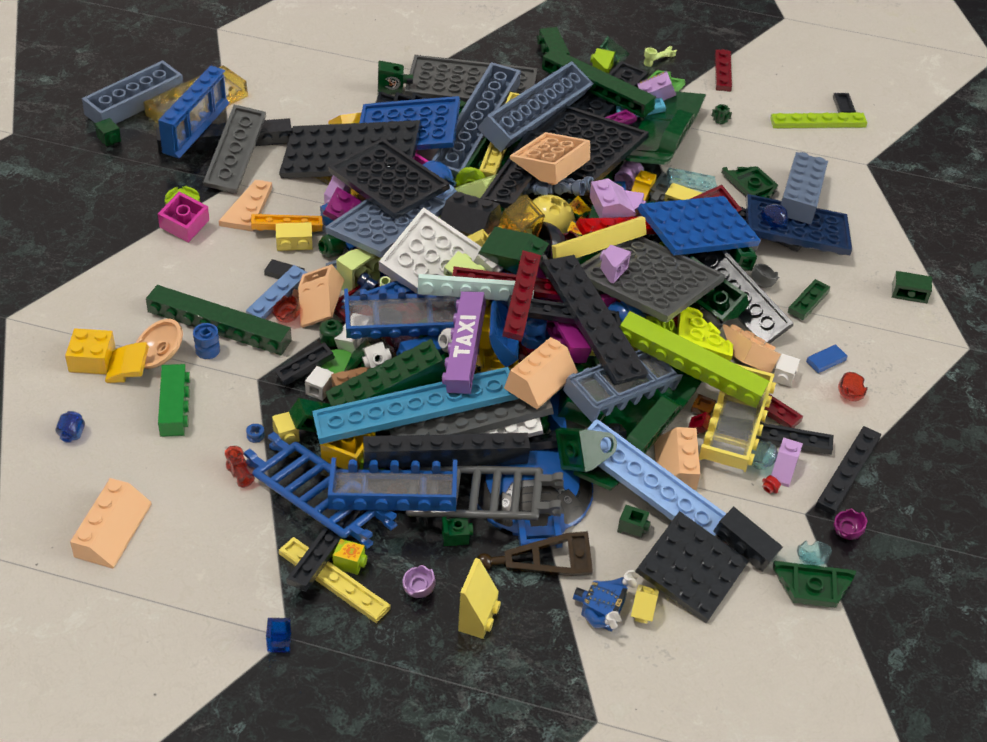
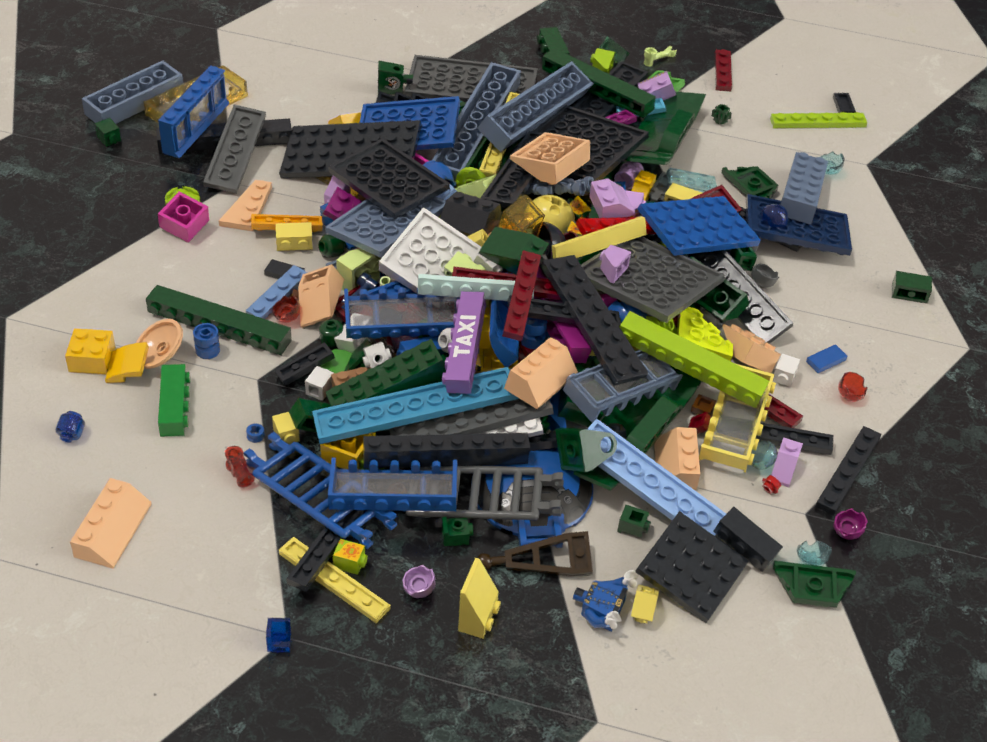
dark green plate [787,279,831,320] -> none
none -> clear light blue hair [821,151,845,175]

